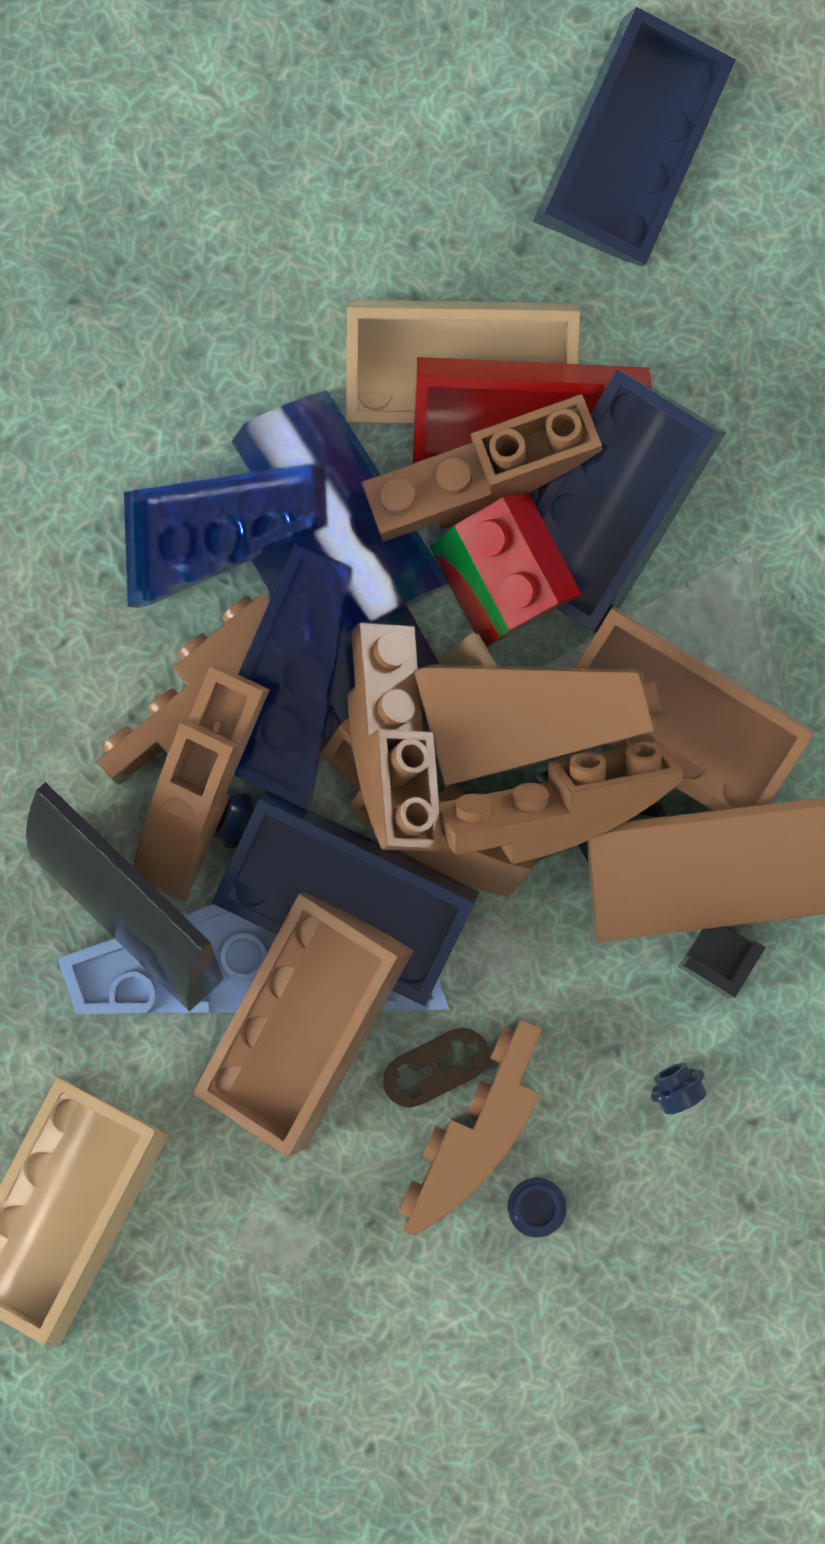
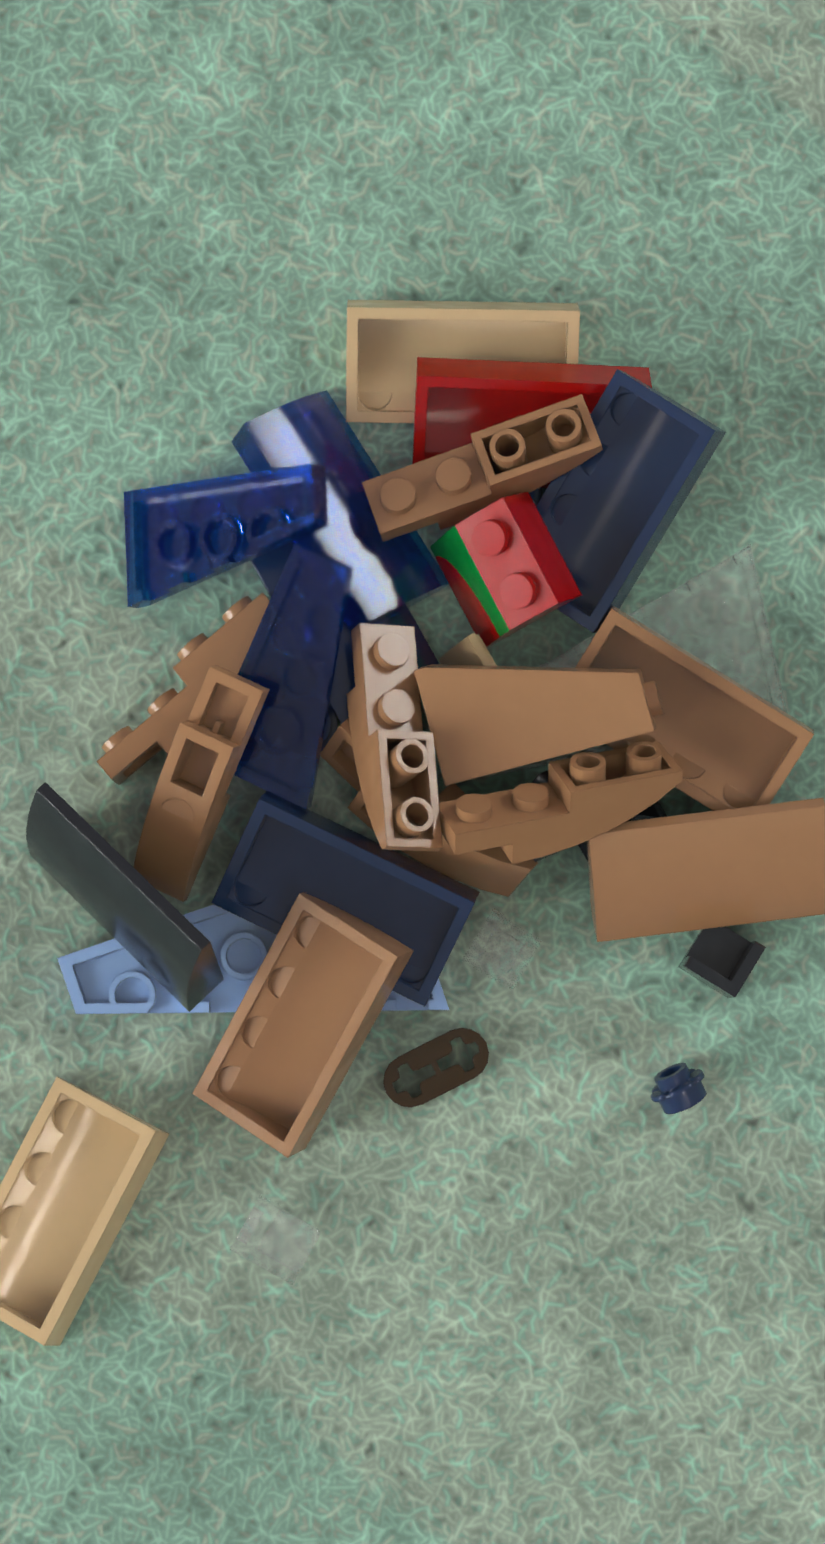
dark blue plate [213,792,255,849] -> none
medium nougat slope [398,1020,542,1236] -> none
dark blue plate [507,1177,567,1238] -> none
dark blue slope [533,7,736,267] -> none

